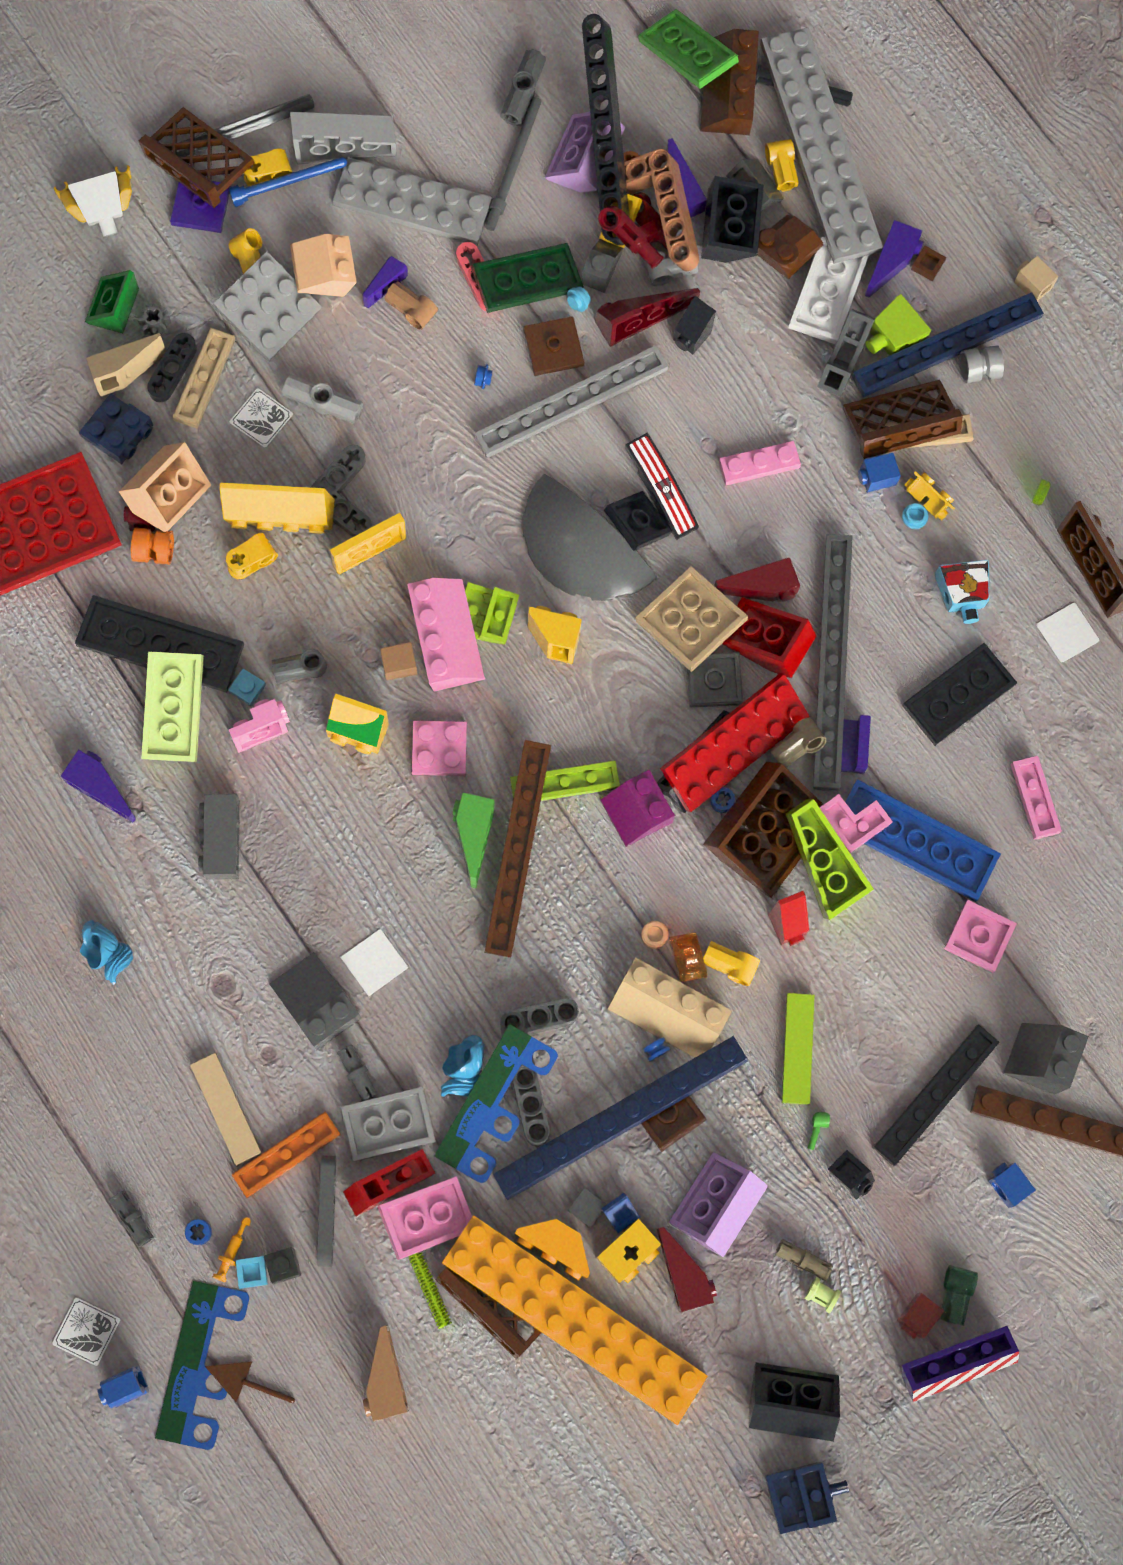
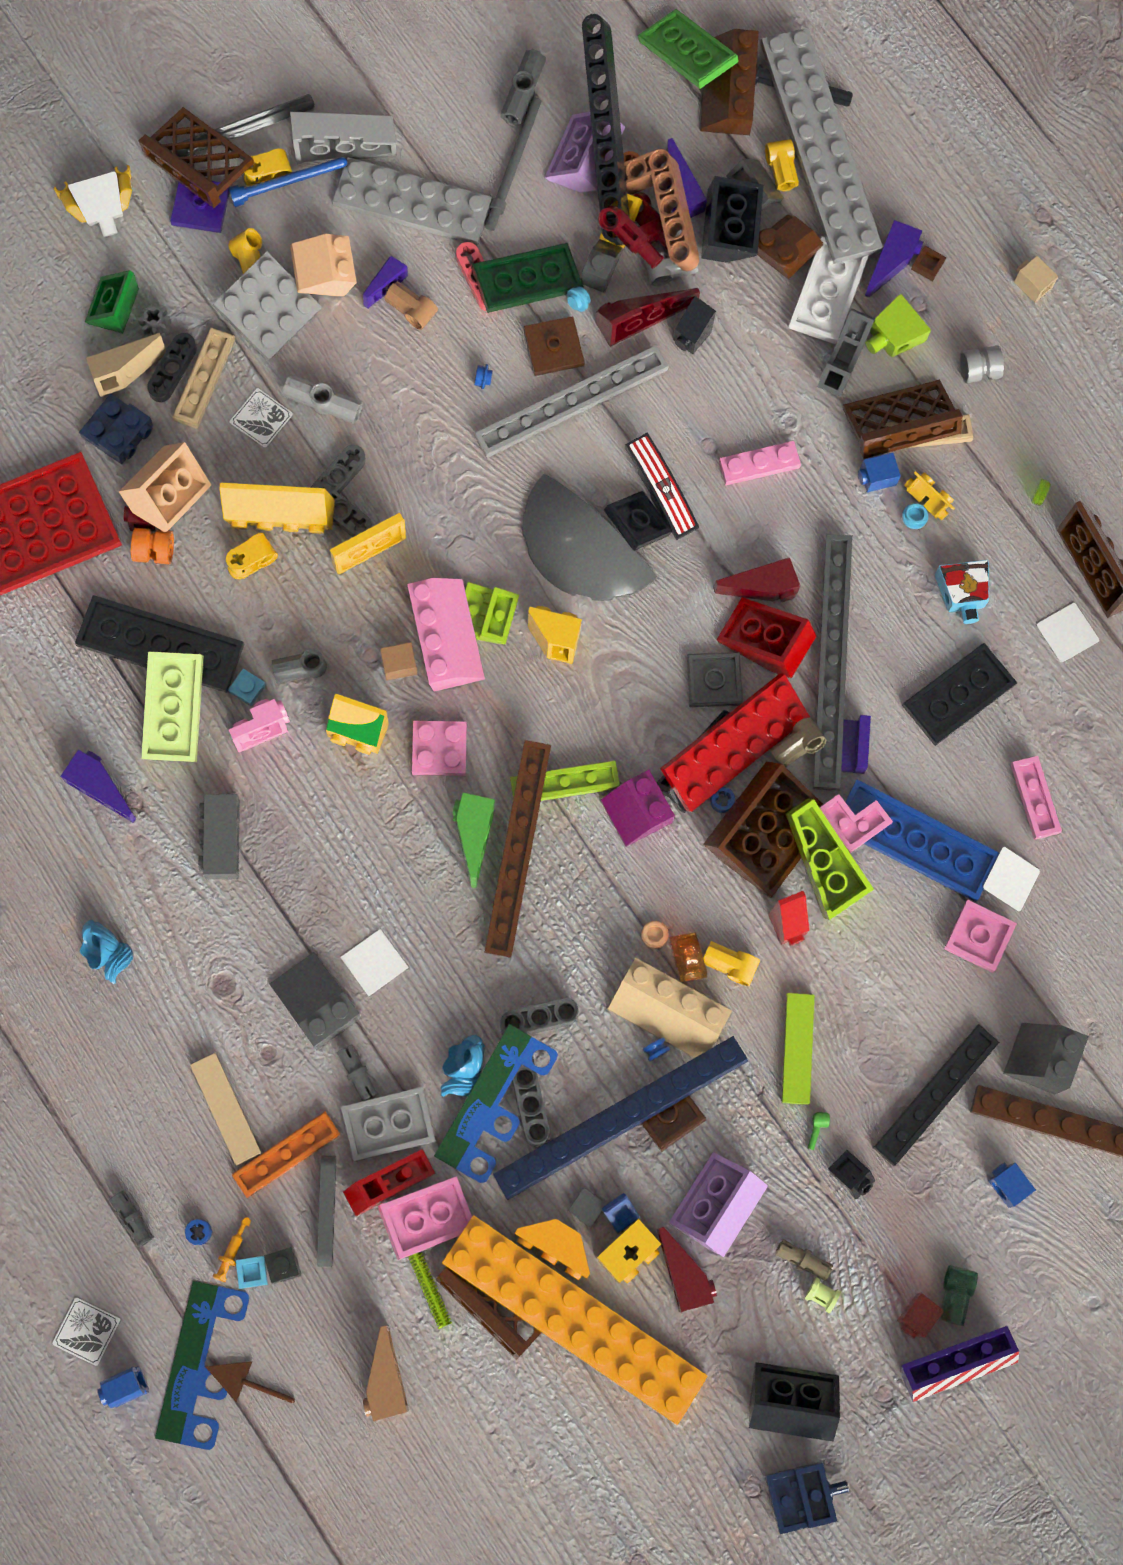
tan plate [635,566,748,672] -> none
dark blue plate [852,292,1044,398] -> none
none -> white sticker [983,847,1040,911]

